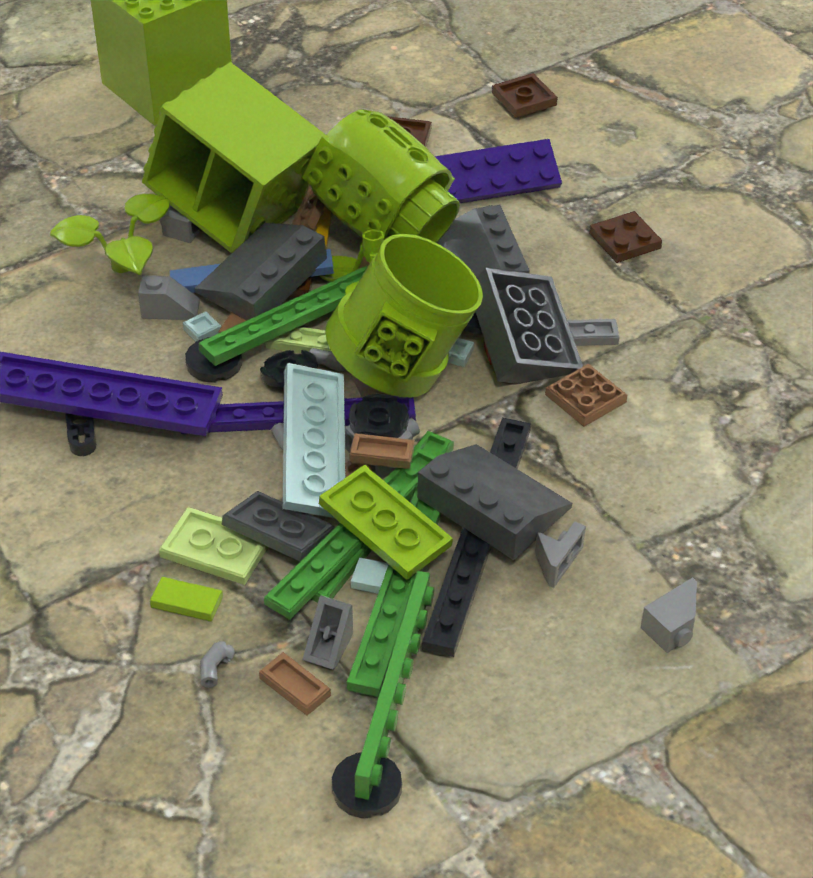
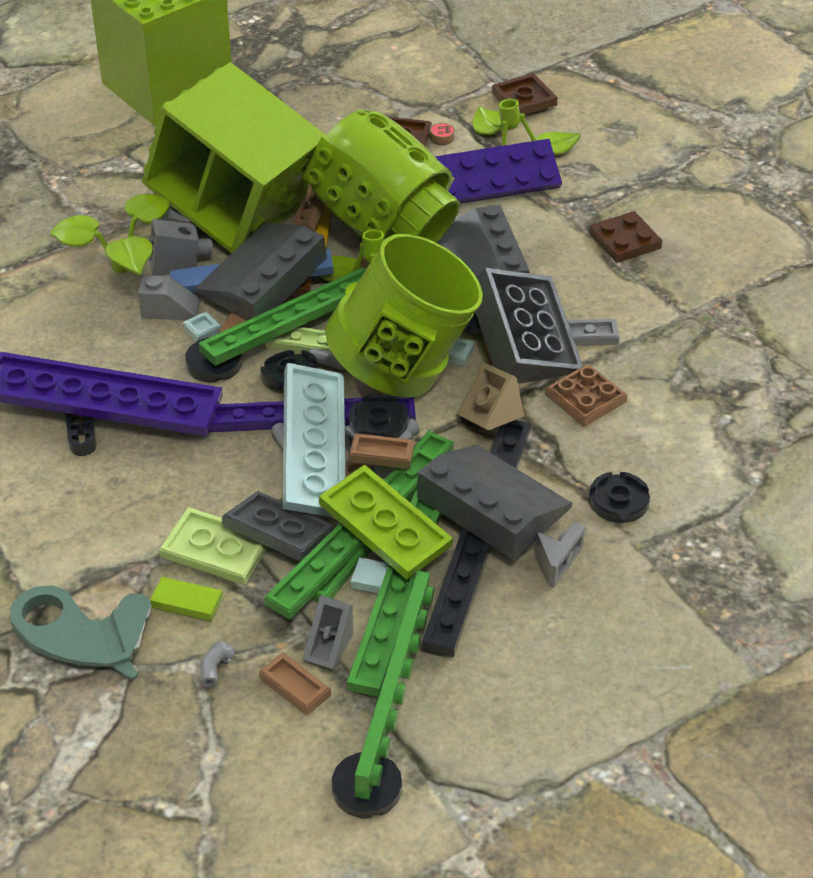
light grey slope [641,577,697,653] -> none
none -> sand green animal [10,585,151,681]
none -> light grey torso [149,219,212,276]
none -> tile [430,123,455,145]
none -> tan slope [456,362,524,431]
none -> lime plant [473,99,581,155]
none -> black tile [589,472,650,523]

